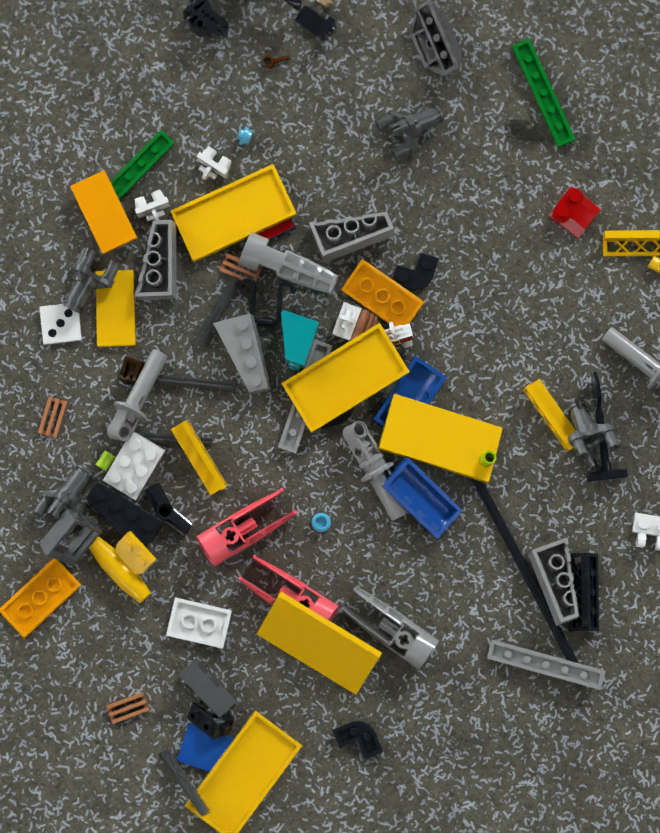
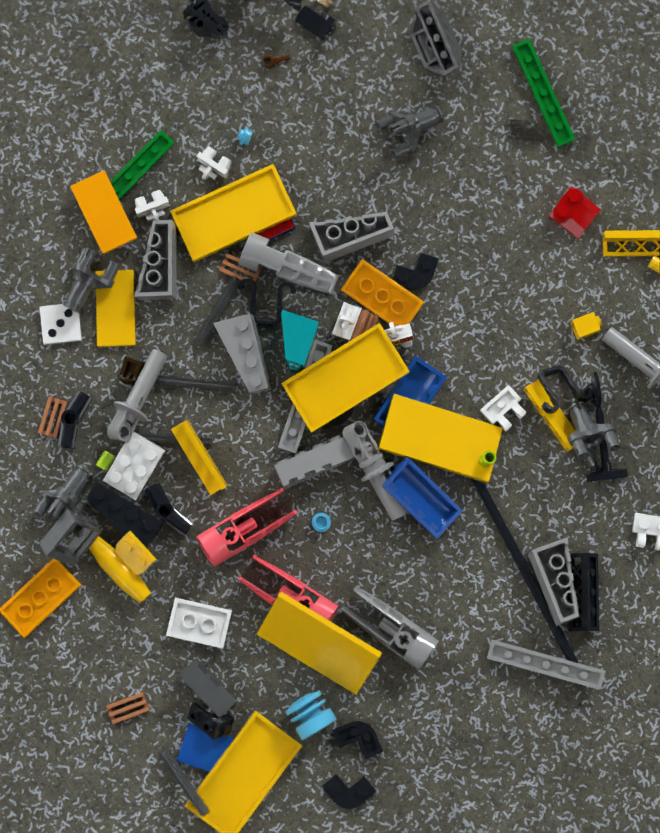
none -> black piece [58,390,93,449]
none -> light grey wedge [274,435,354,490]
none -> medium azure wheel [285,691,336,740]
none -> black plate [321,774,376,809]
none -> white plate [480,385,526,432]
none -> black piece [537,365,592,414]
none -> yellow brick [571,312,602,340]

